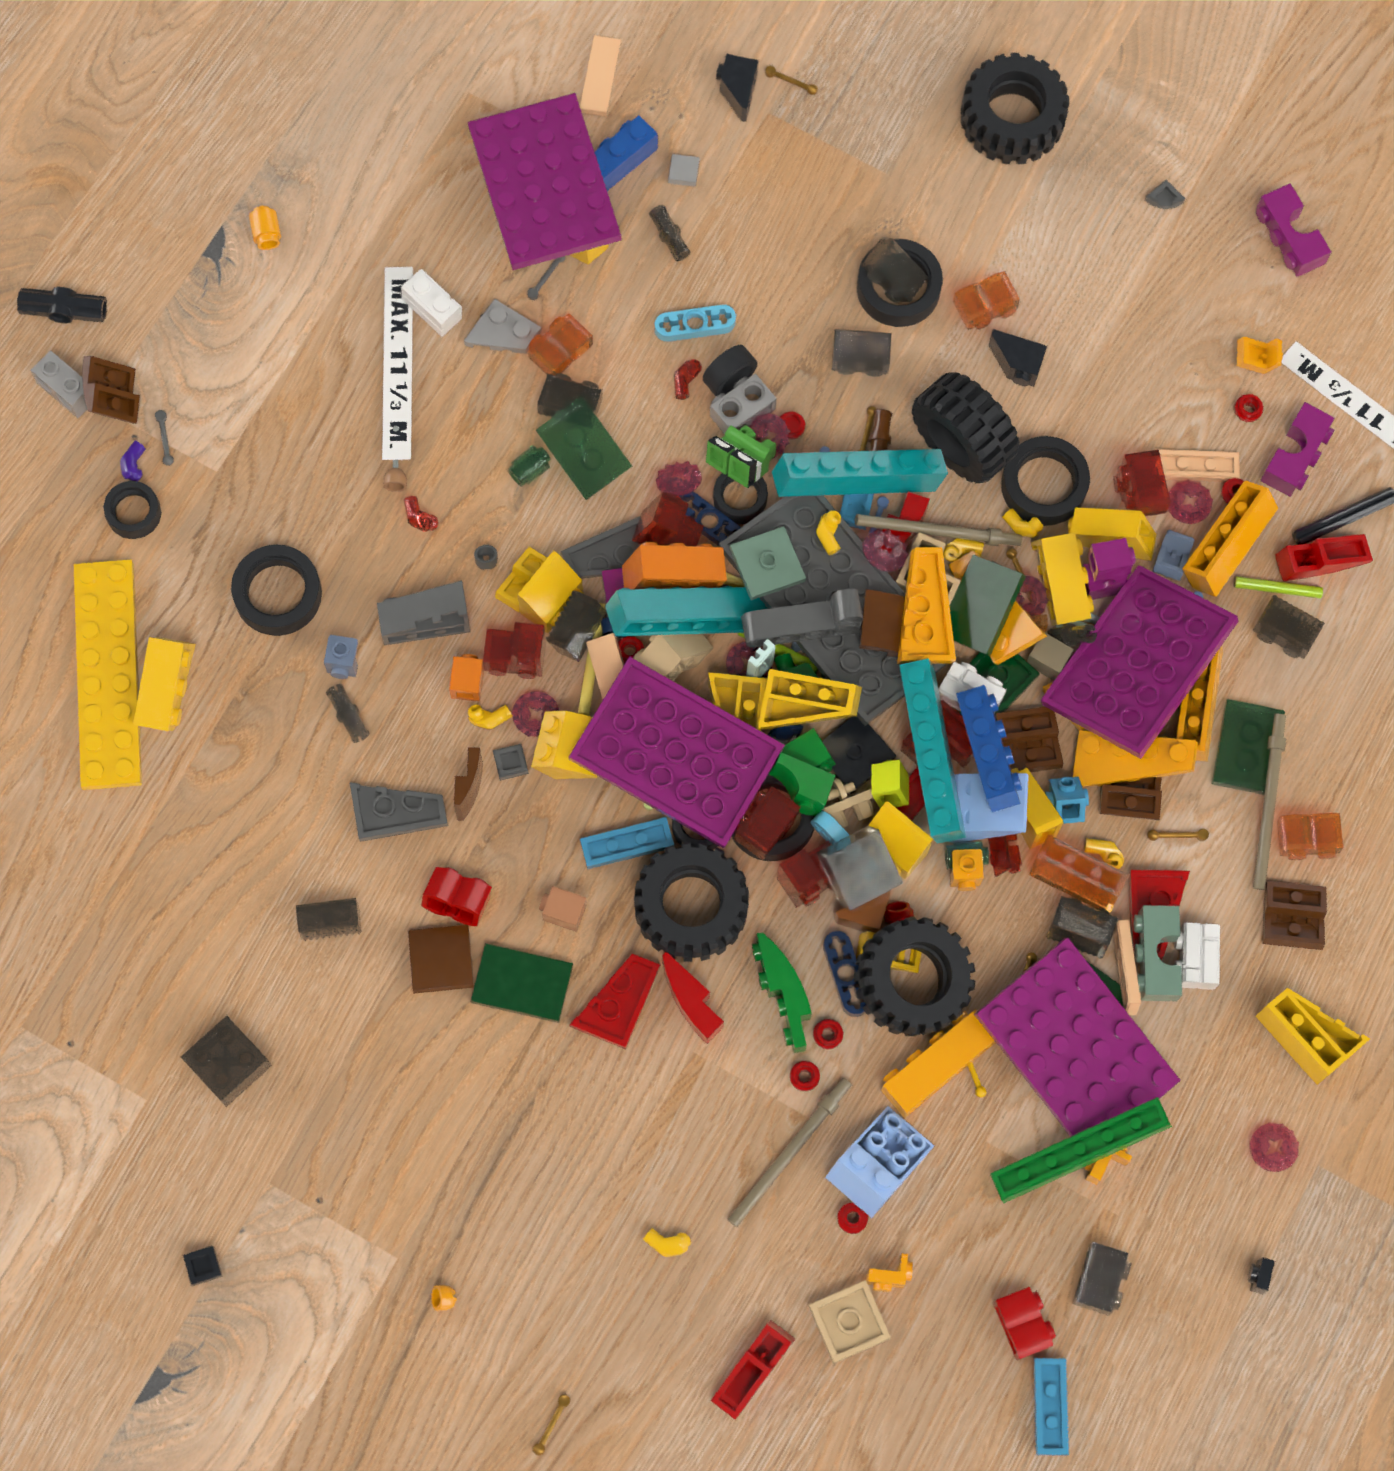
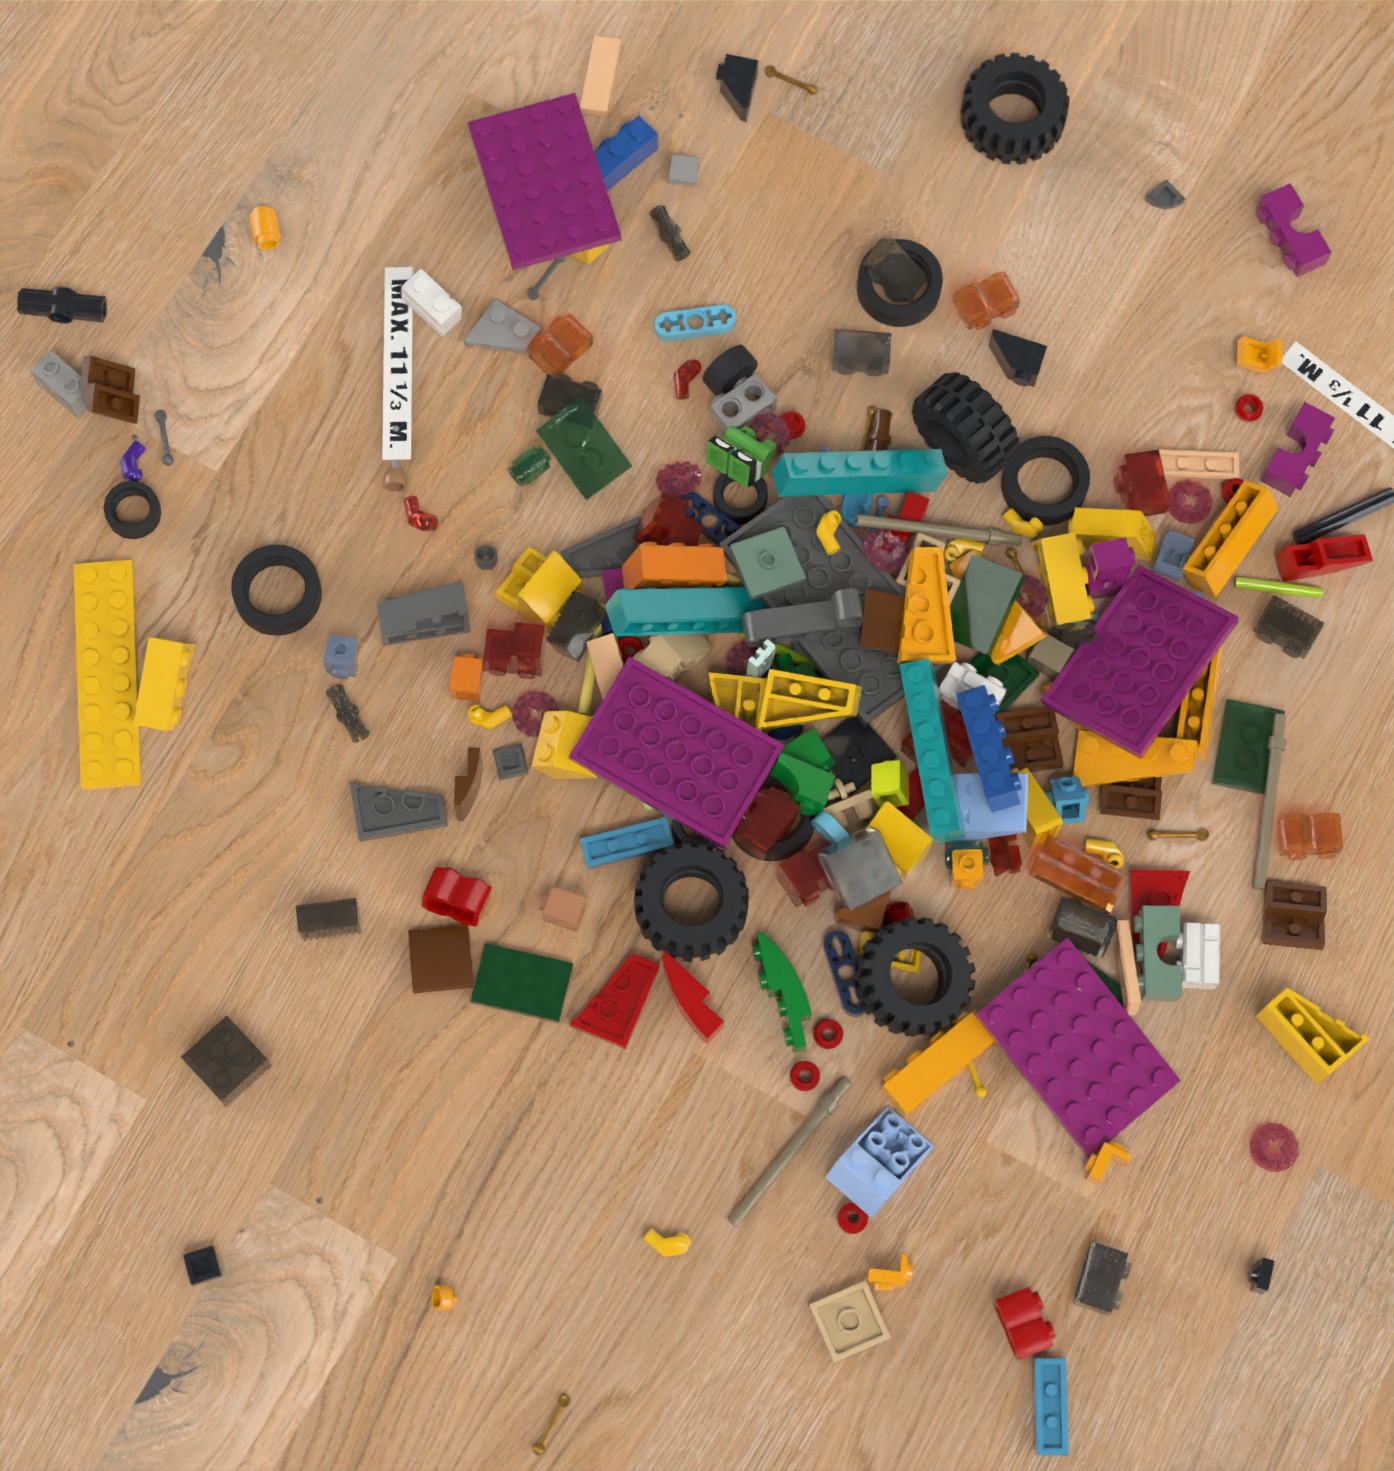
red slope [710,1320,795,1420] -> none
green tile [990,1097,1172,1203] -> none

